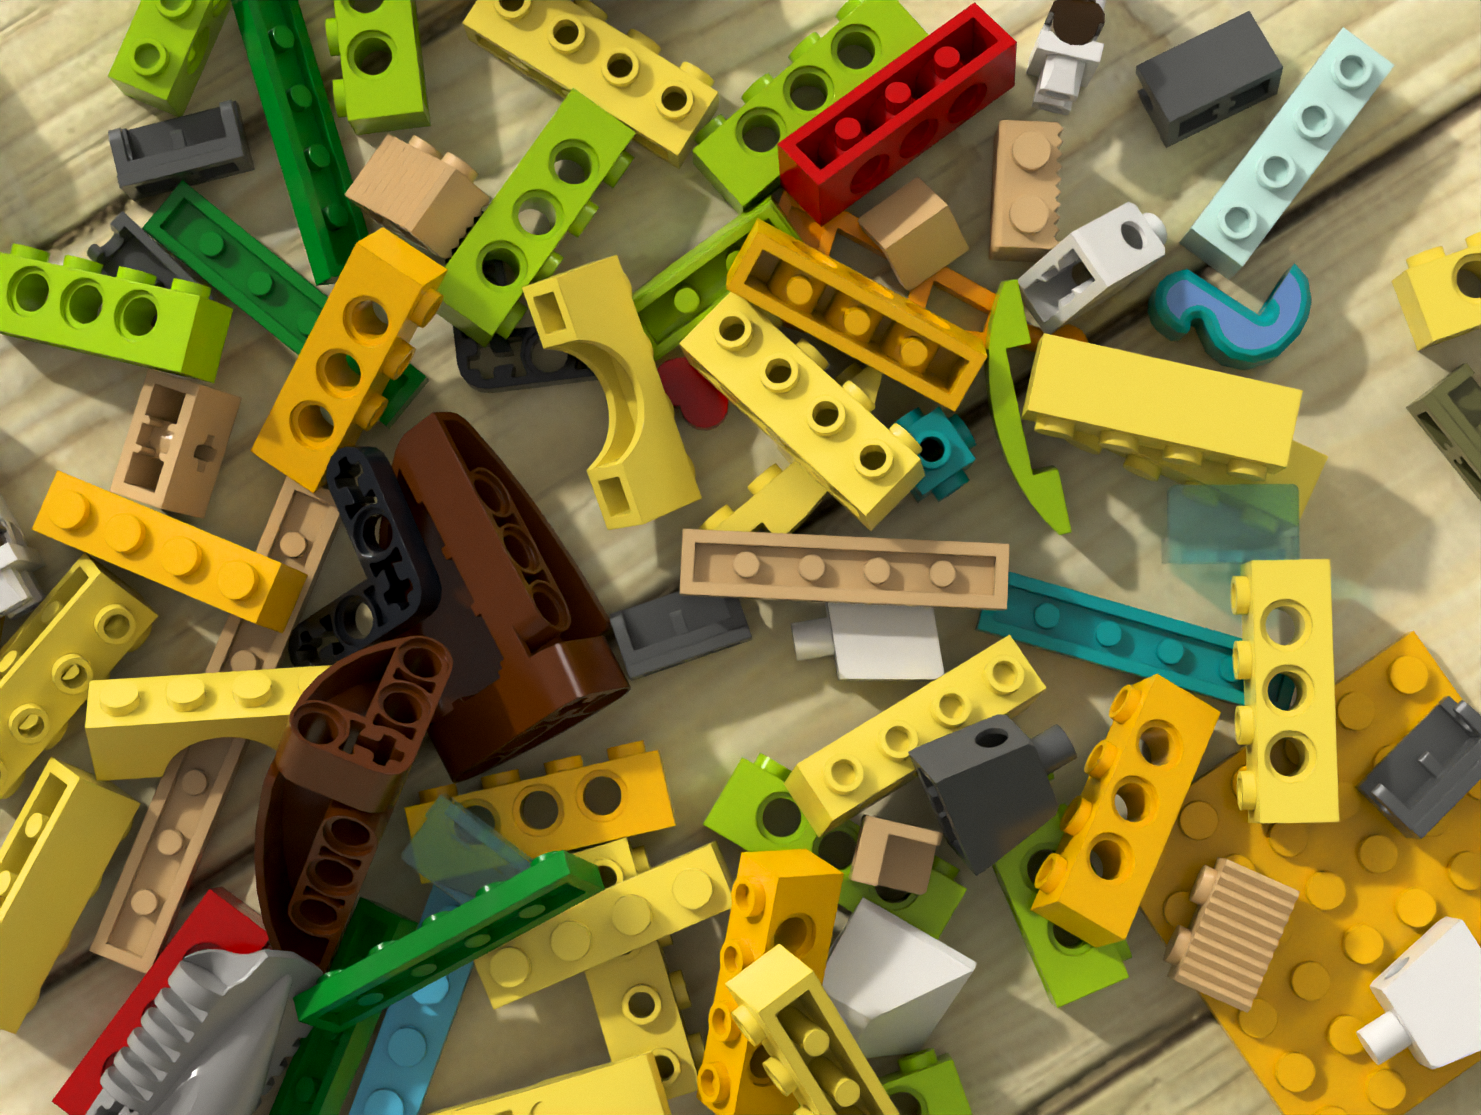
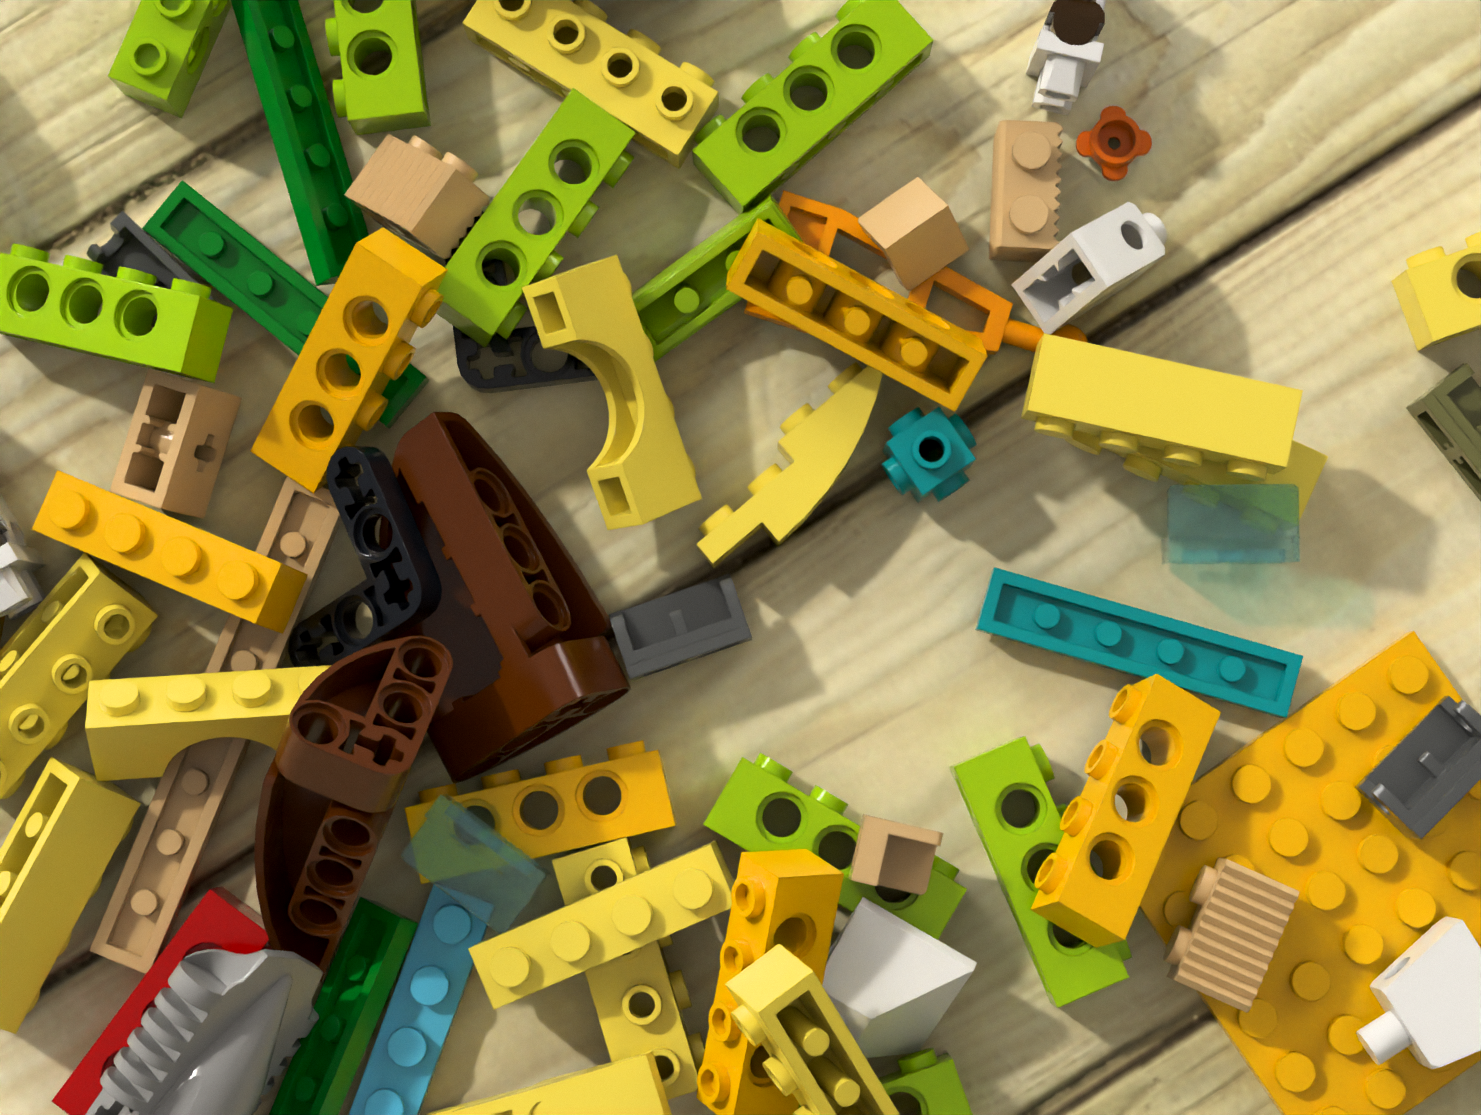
dark grey hinge [108,99,255,201] -> none
green plate [293,850,605,1034] -> none
red tile [657,357,729,431] -> none
light yellow brick [679,292,925,531] -> none
tan plate [680,529,1010,611] -> none
red brick [777,2,1017,227] -> none
light yellow brick [784,635,1046,838] -> none
white torso [791,602,945,682] -> none
dark grey torso [908,714,1077,876] -> none
lime slope [985,279,1072,535] -> none
dark grey hinge [1136,11,1283,148] -> none
teal animal [1148,263,1312,371] -> none
light aqua brick [1179,27,1394,280] -> none
light yellow brick [1230,559,1339,824] -> none
none -> orange plate [1076,106,1152,181]

